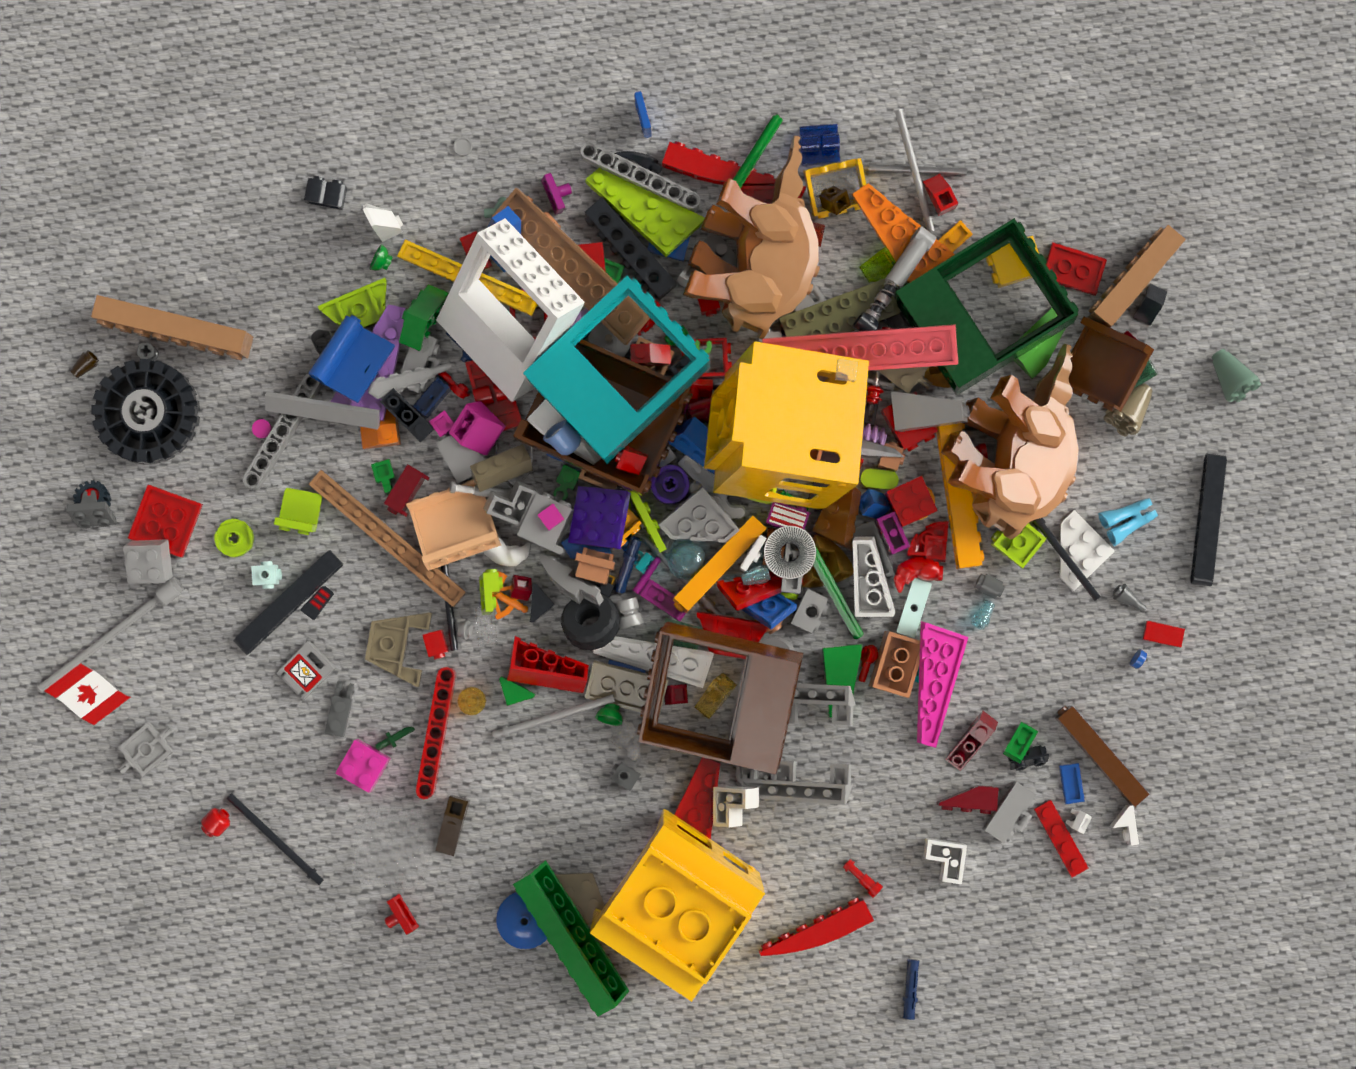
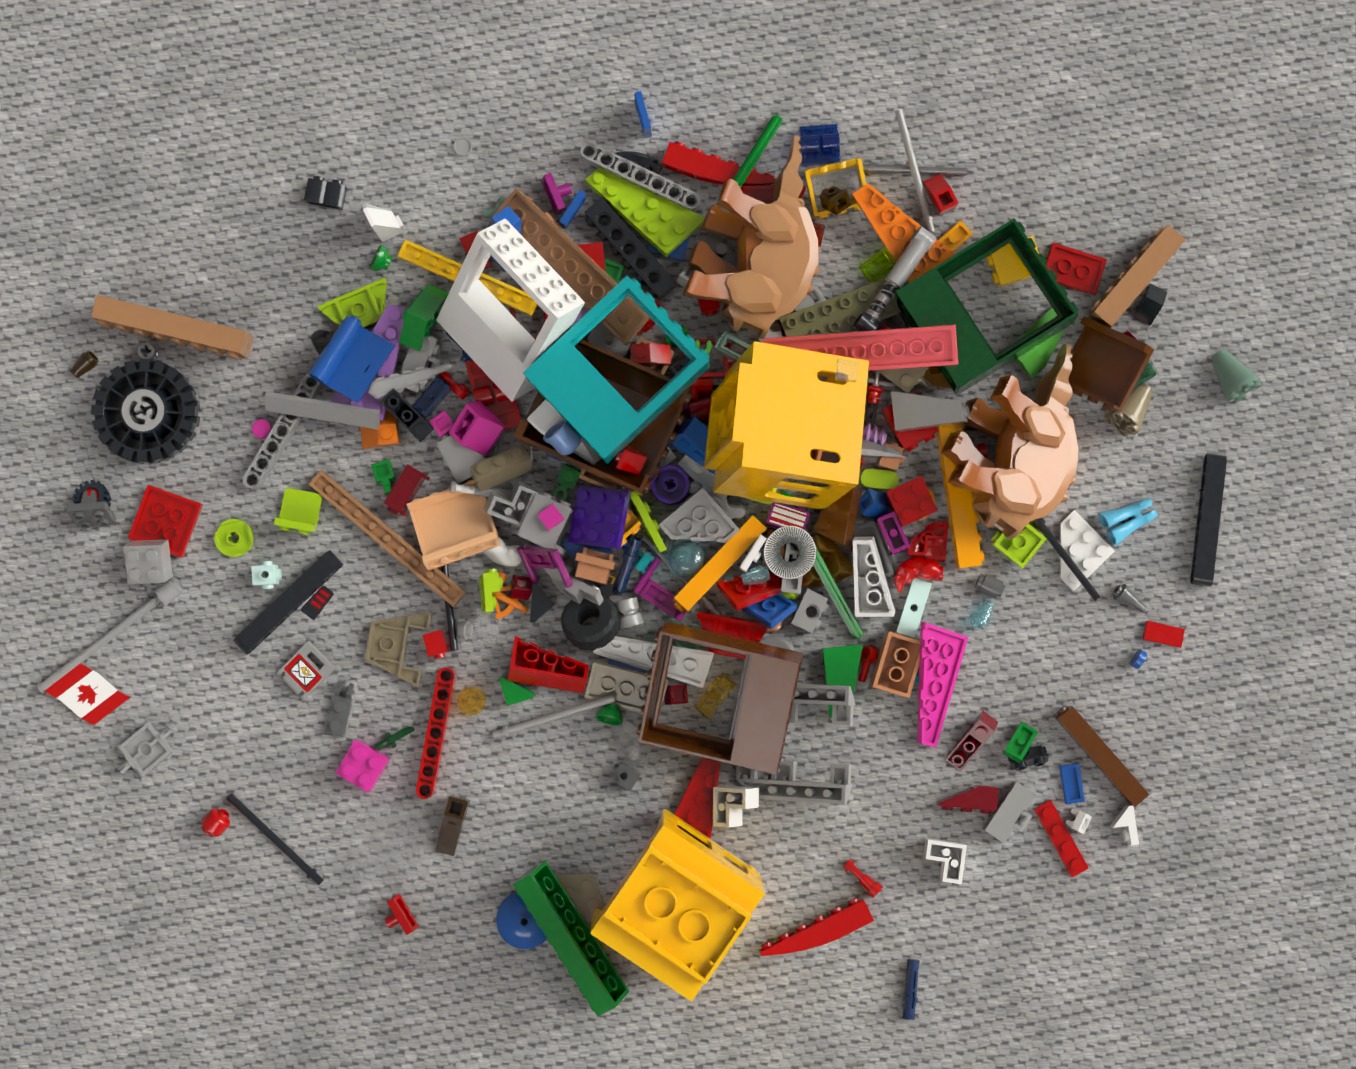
none -> magenta plate [517,546,573,587]
none -> blue tile [559,190,586,229]
none -> sand green window [714,331,750,362]

